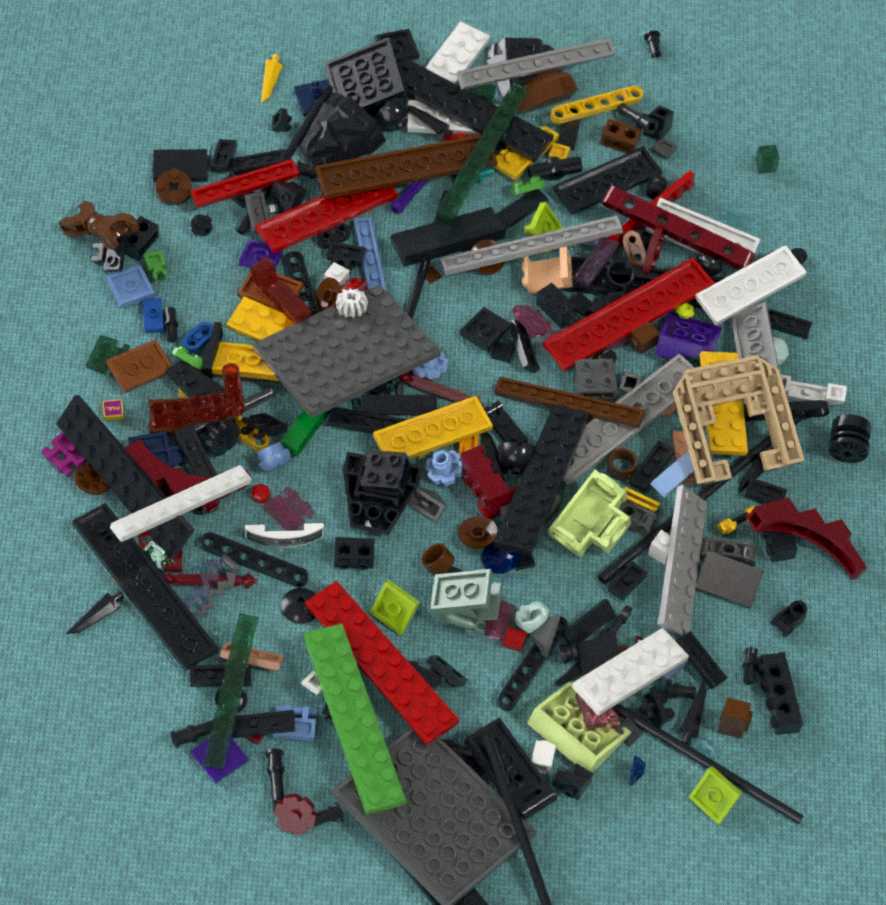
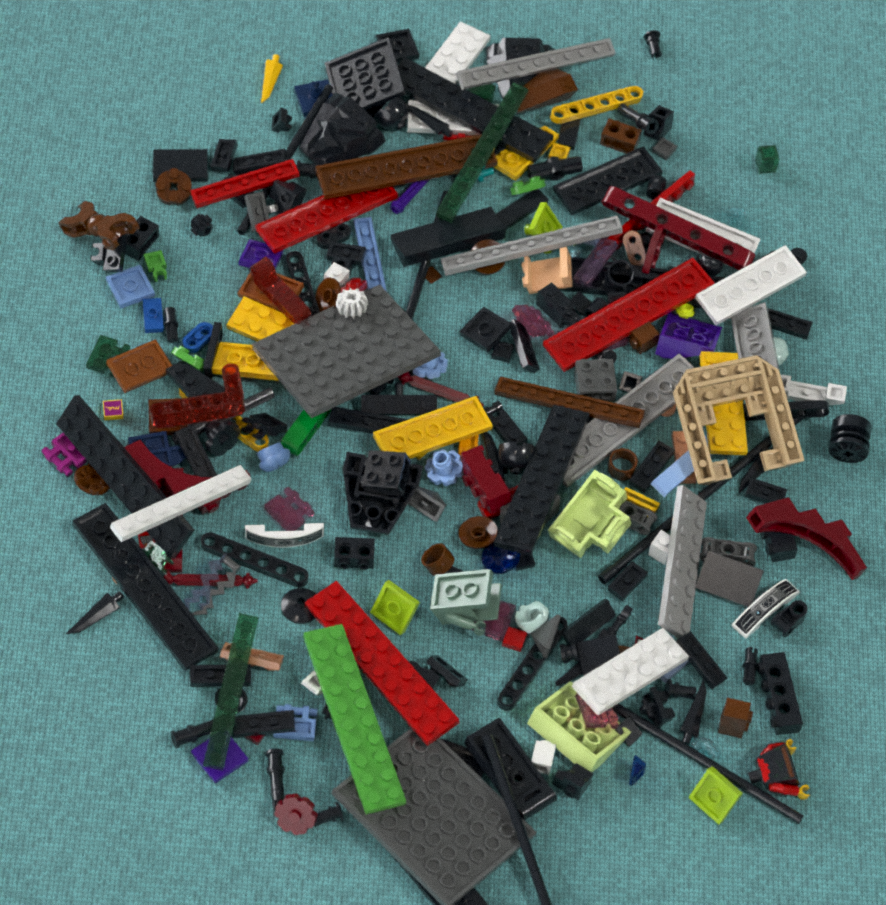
red tile [251,484,270,504] -> none
yellow piece [717,506,755,535] -> none
none -> slope [732,579,800,639]
none -> torso [748,739,810,800]

